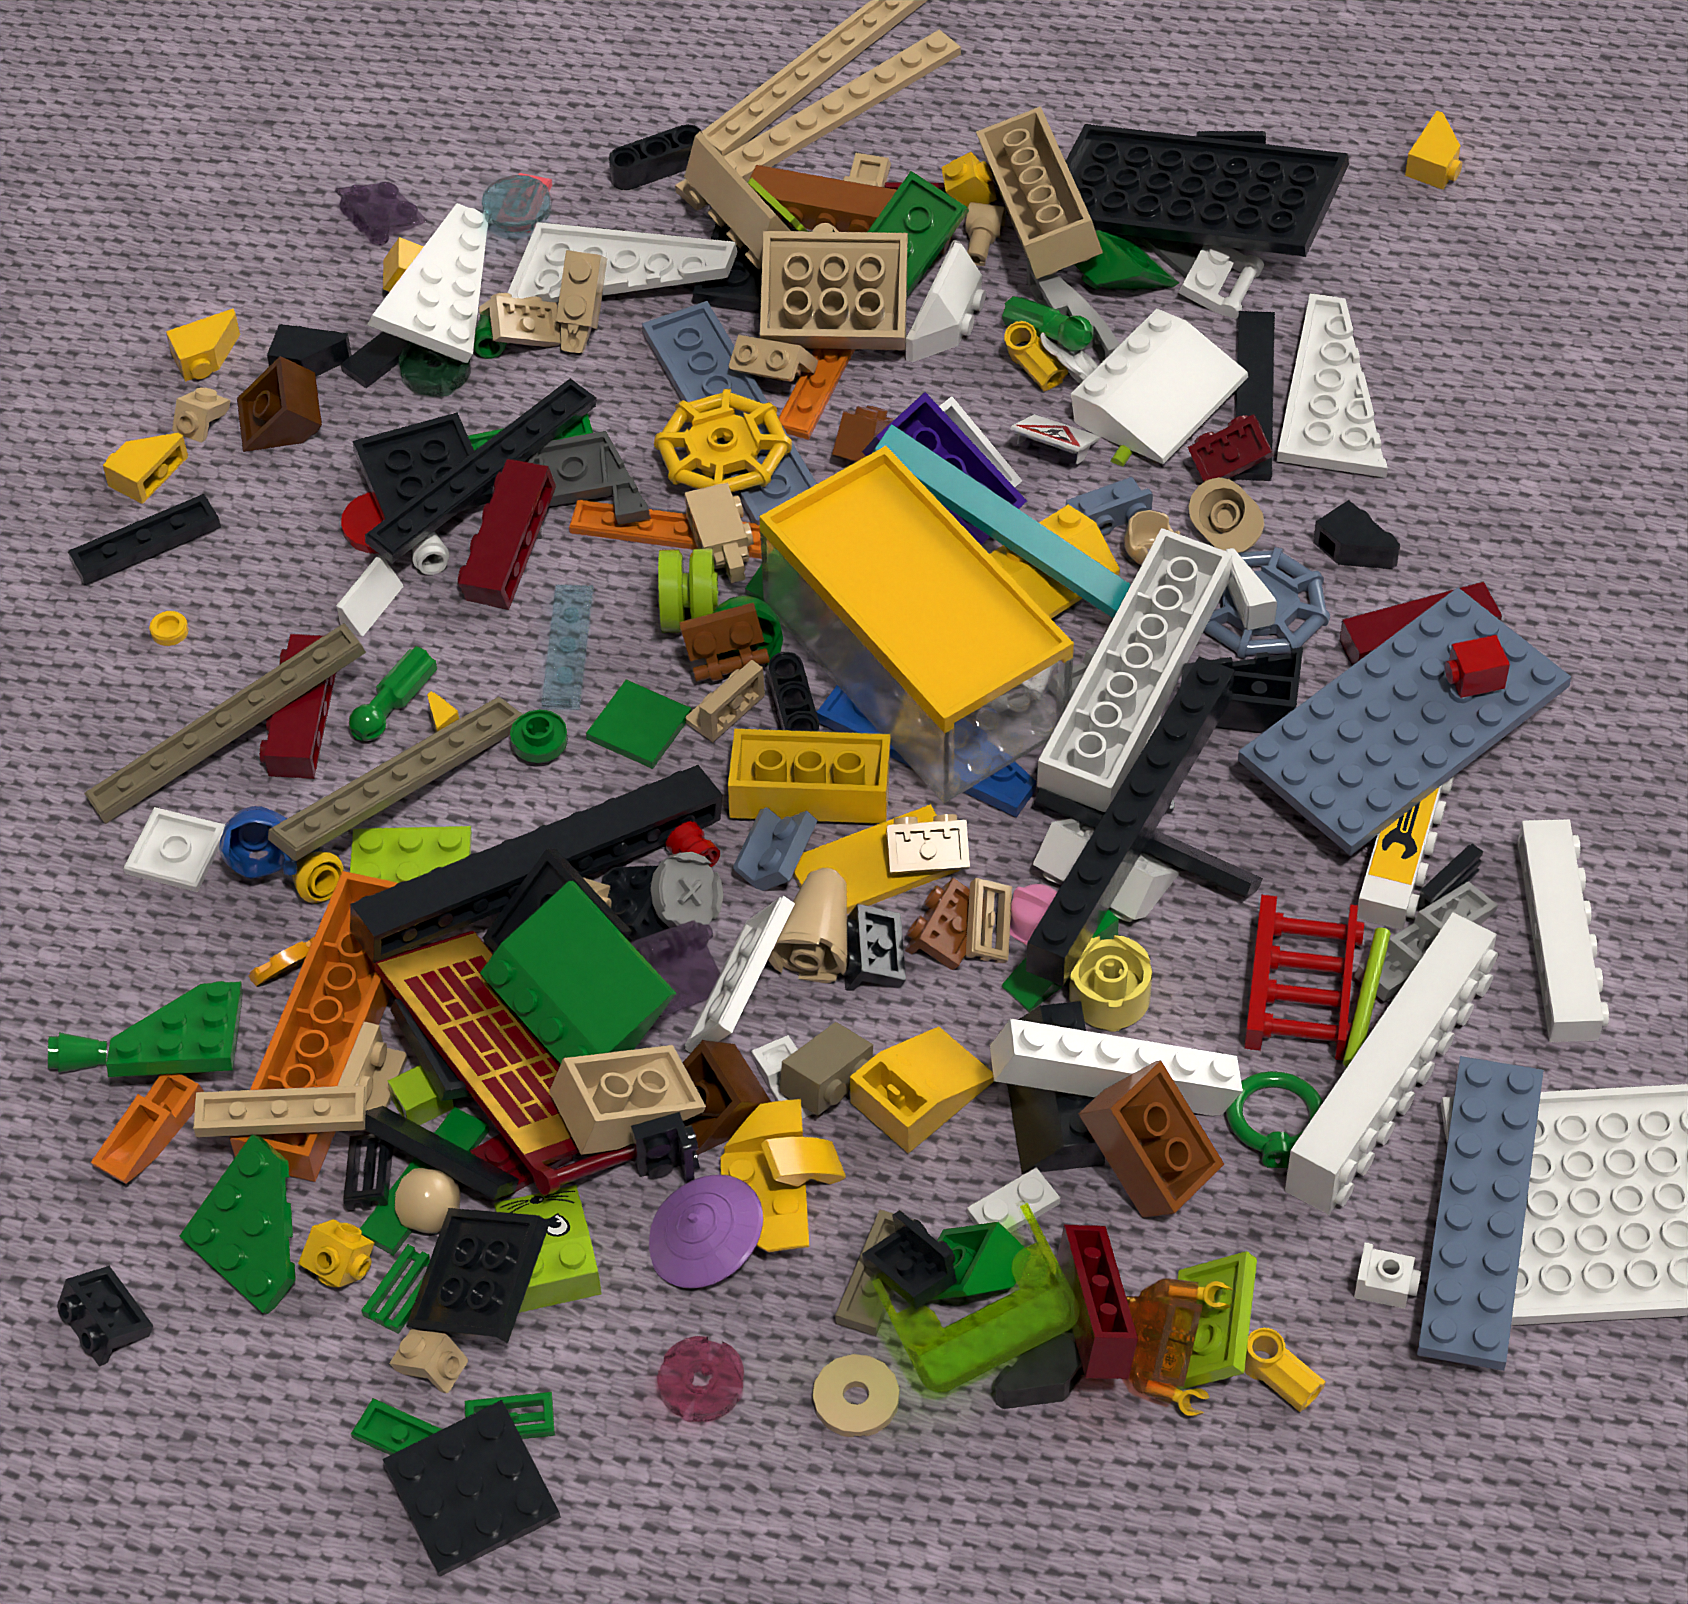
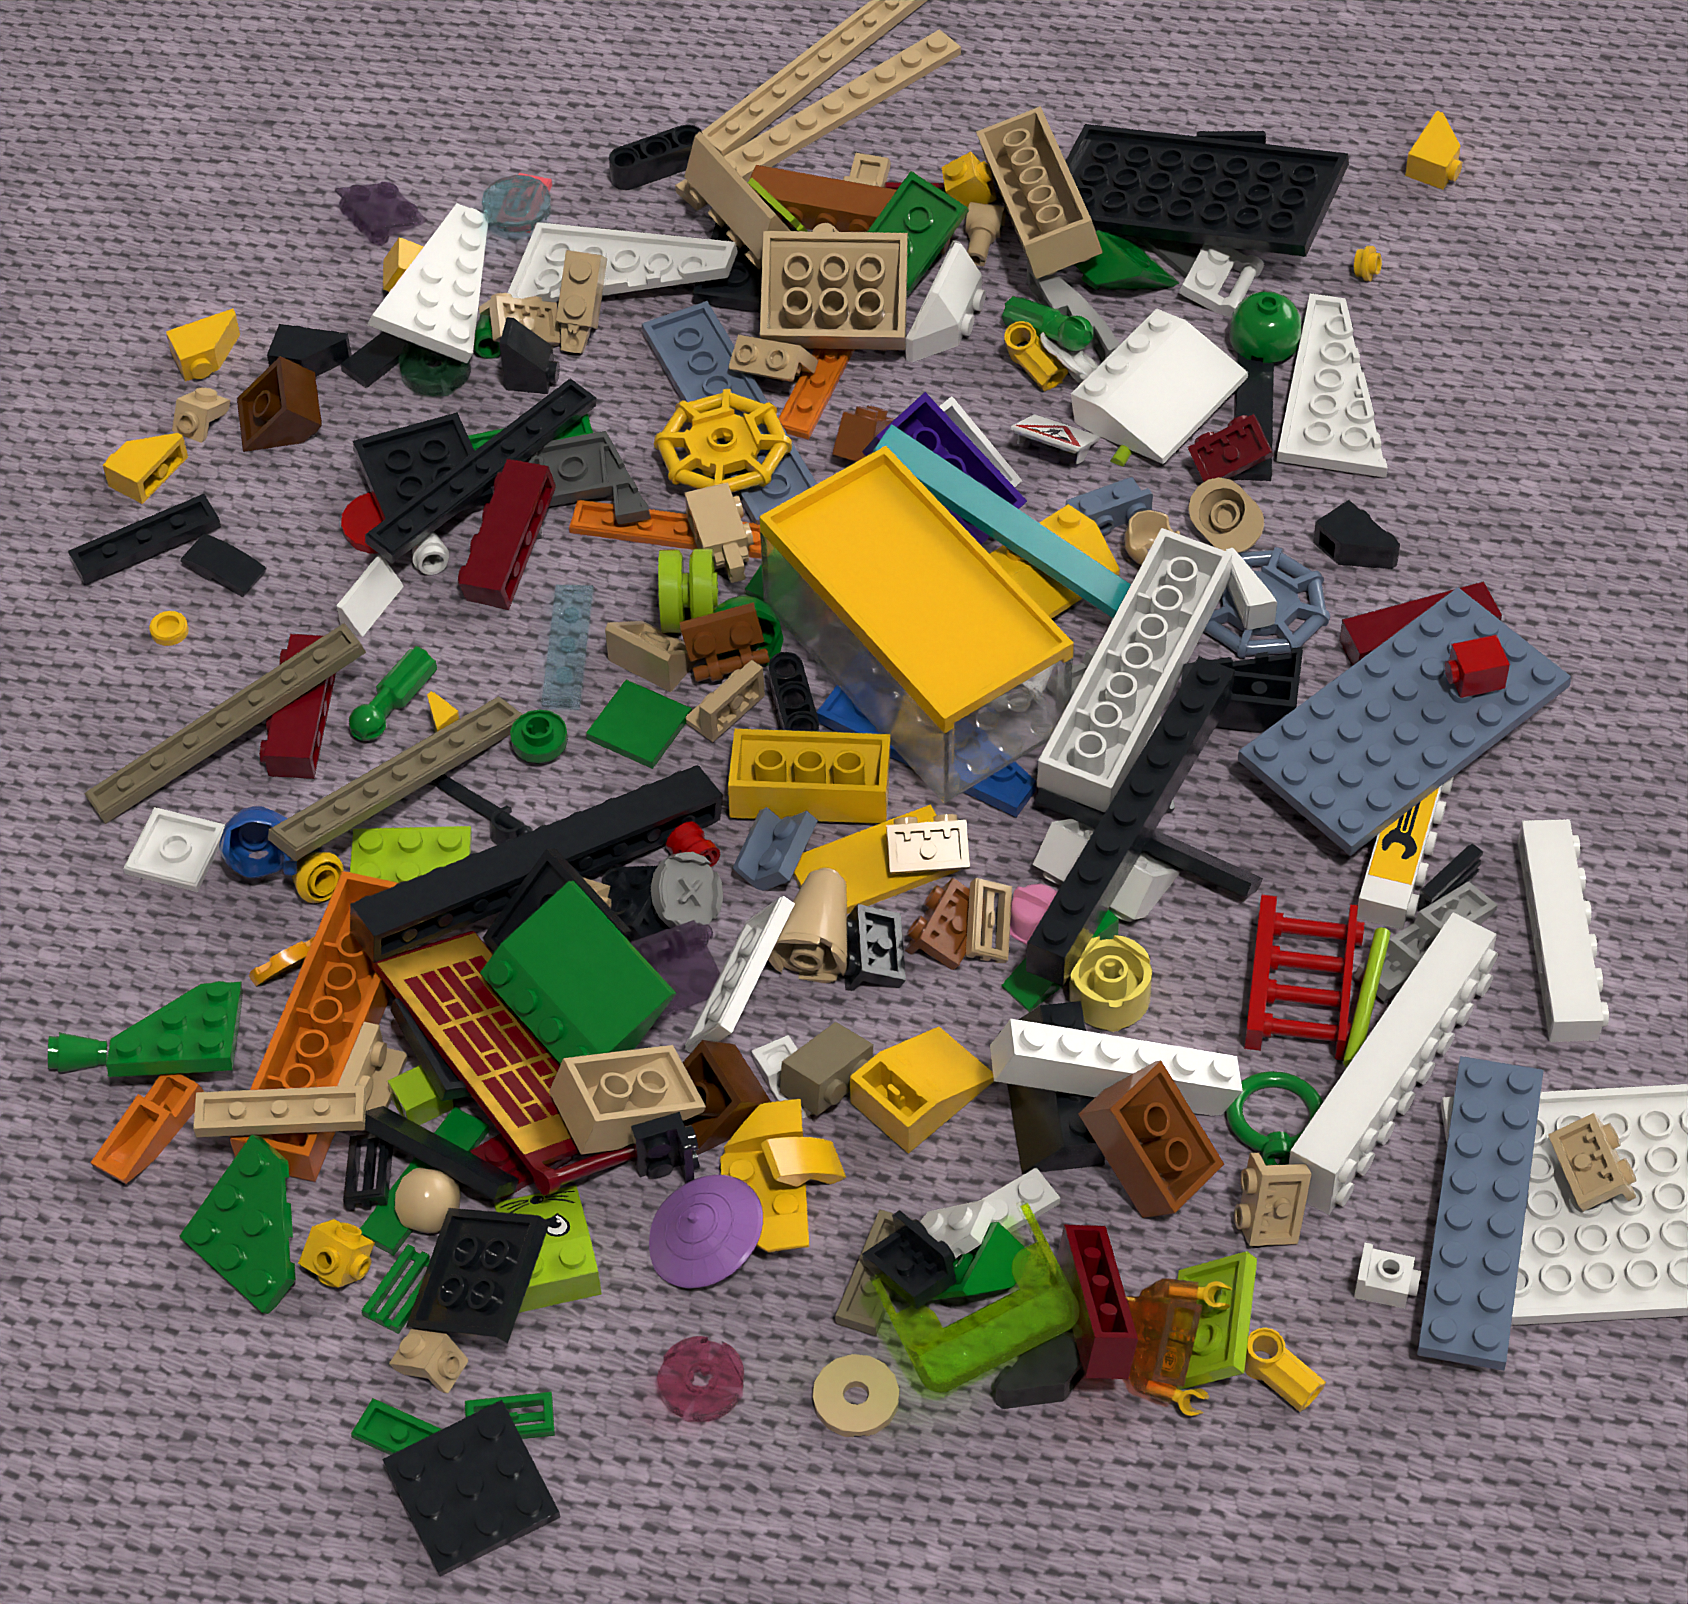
black bracket [57,1265,153,1367] -> none
none -> black slope [180,534,267,597]
none -> black sword [432,774,533,845]
none -> black slope [500,317,560,394]
none -> tan slope [605,621,699,692]
none -> white wing [920,1200,996,1259]
none -> green cylinder [1229,291,1301,363]
none -> tan bracket [1234,1153,1311,1246]
none -> yellow plate [1354,245,1382,281]
none -> tan bracket [1548,1113,1637,1211]

